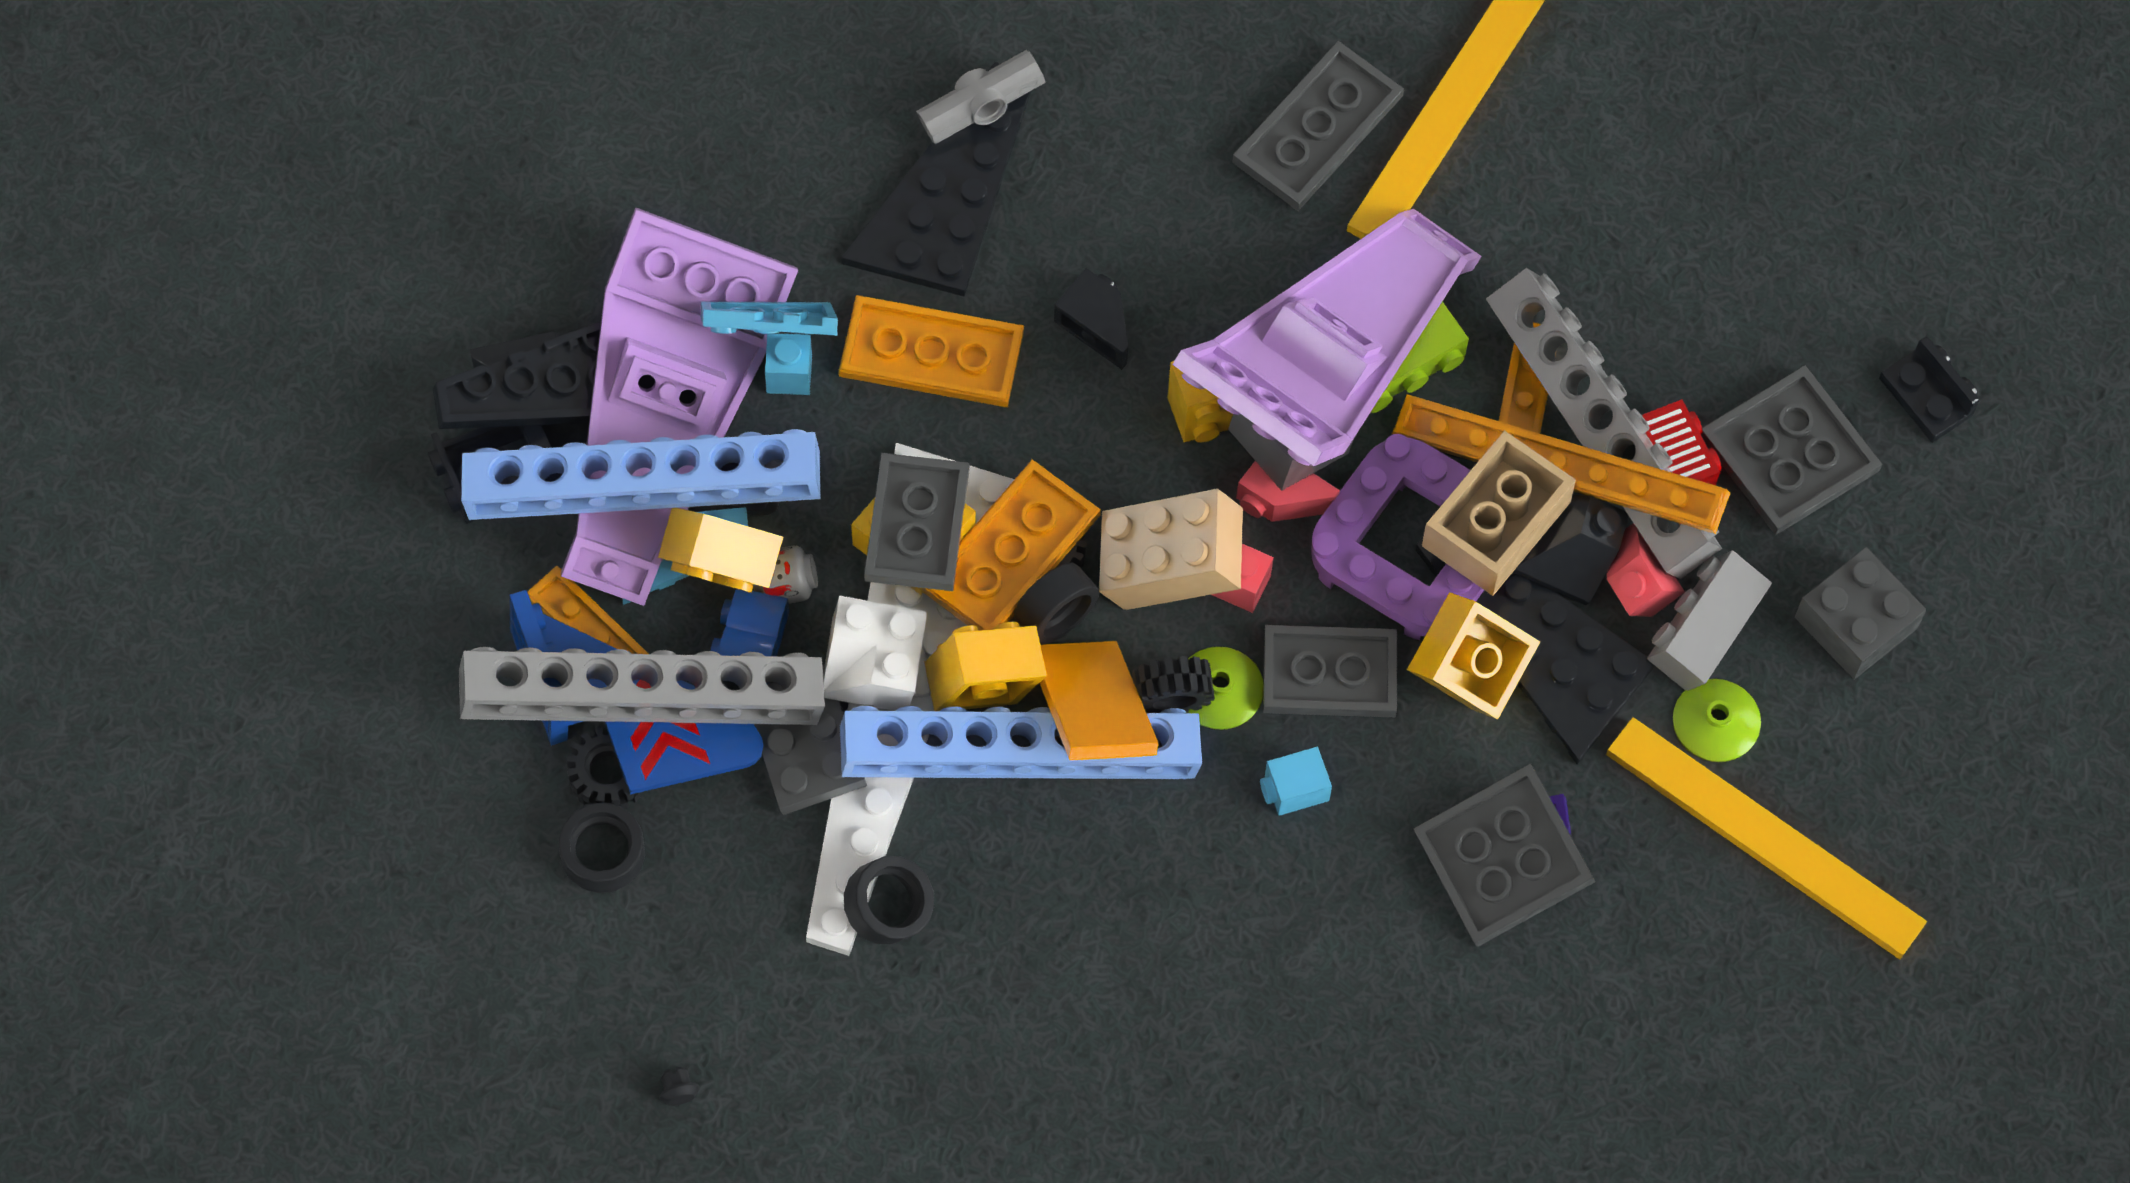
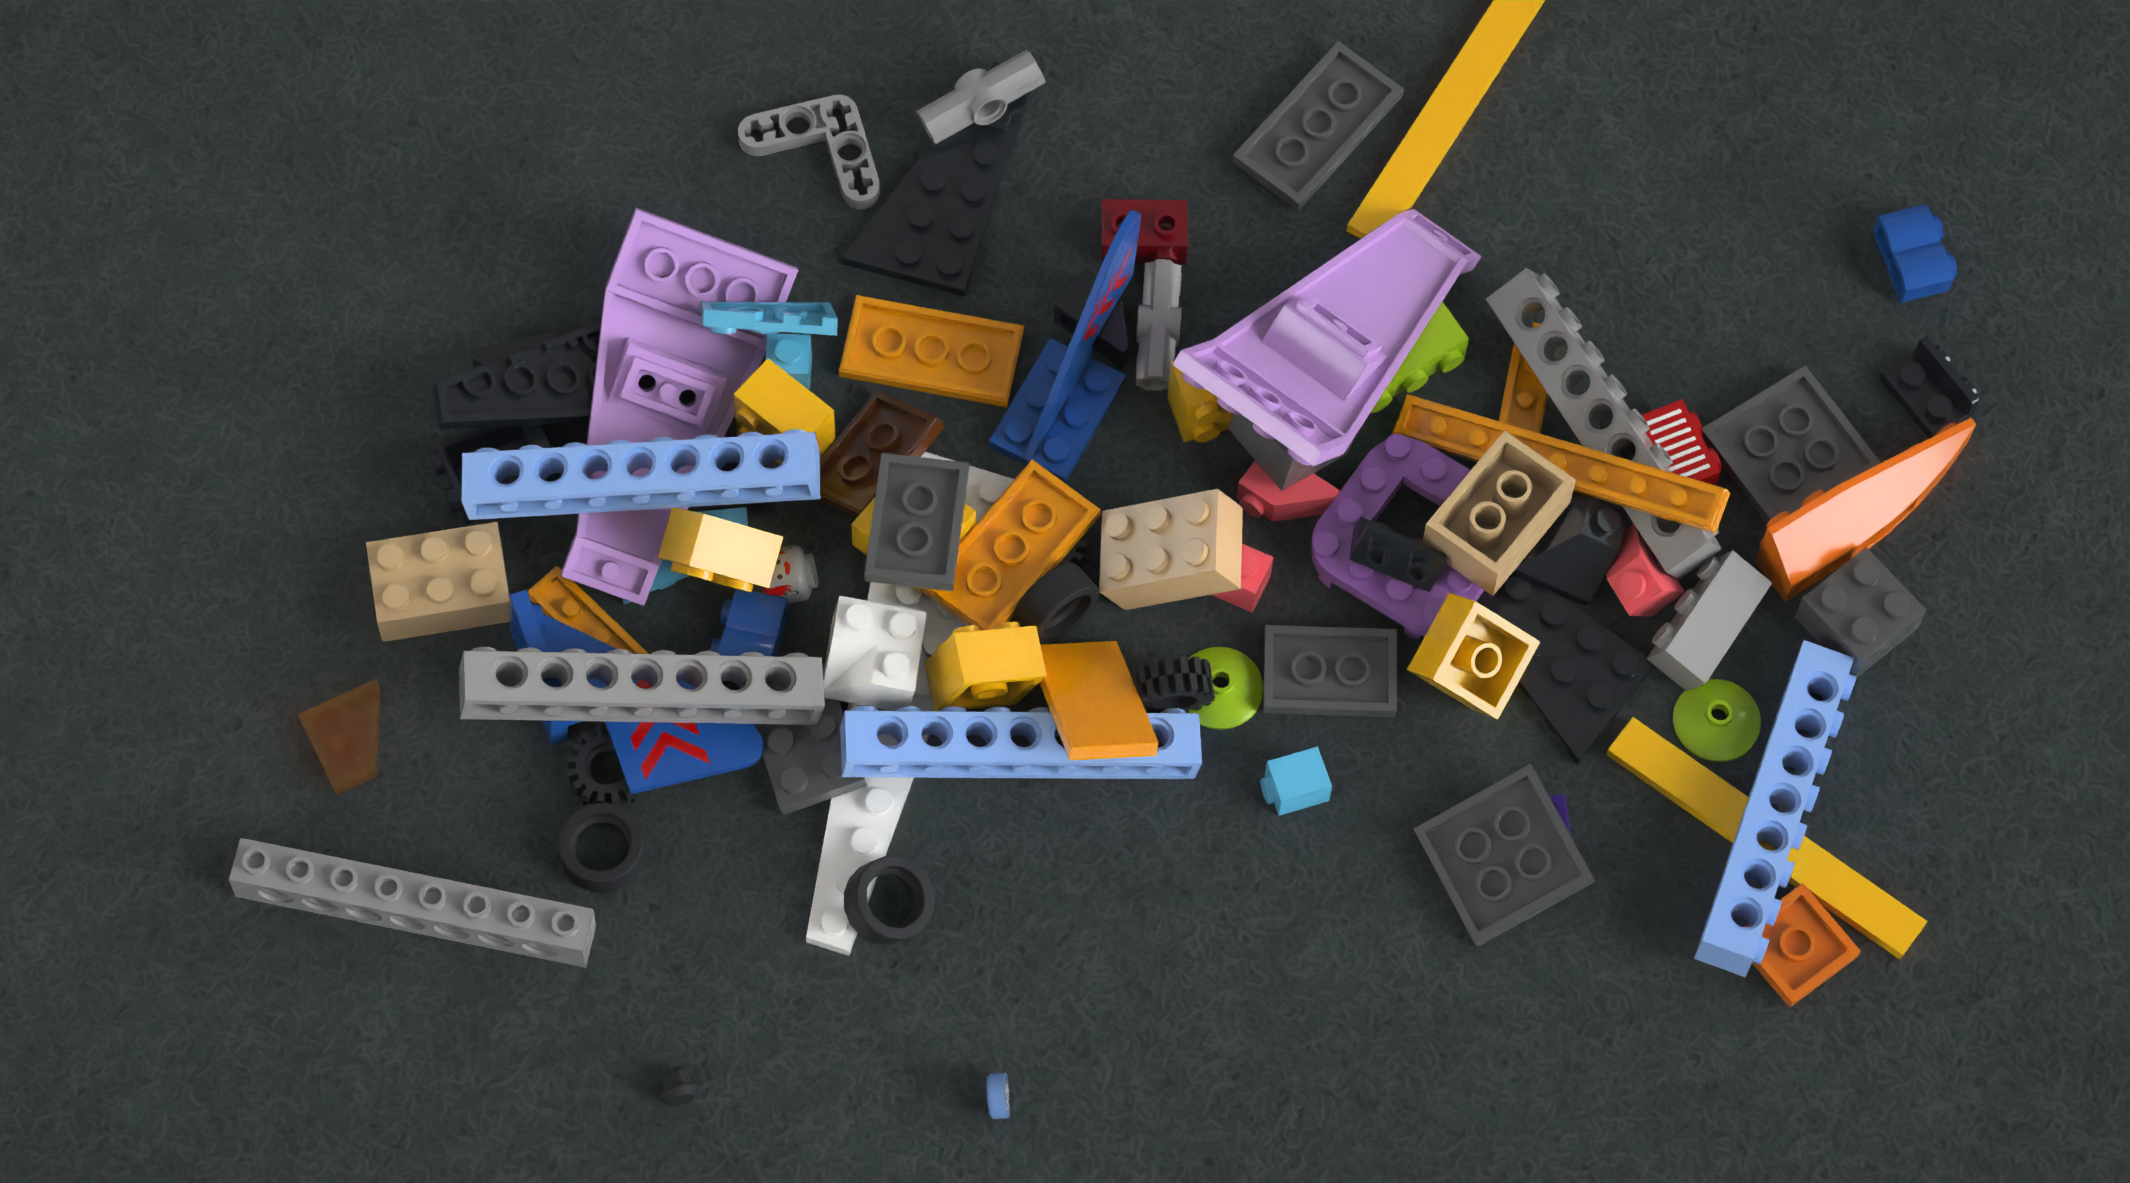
none -> light grey brick [229,838,596,968]
none -> clear orange wing [298,679,381,795]
none -> tan brick [366,522,510,642]
none -> yellow brick [733,358,835,465]
none -> light grey beam [738,95,880,210]
none -> reddish brown tile [815,390,945,518]
none -> medium blue tile [987,1072,1010,1119]
none -> blue piece [989,210,1141,484]
none -> dark red brick [1101,199,1188,265]
none -> light grey piece [1135,259,1182,391]
none -> black bracket [1349,516,1447,592]
none -> light blue brick [1694,640,1857,977]
none -> orange plate [1744,883,1861,1008]
none -> wedge [1755,418,1976,602]
none -> blue brick [1873,204,1957,303]

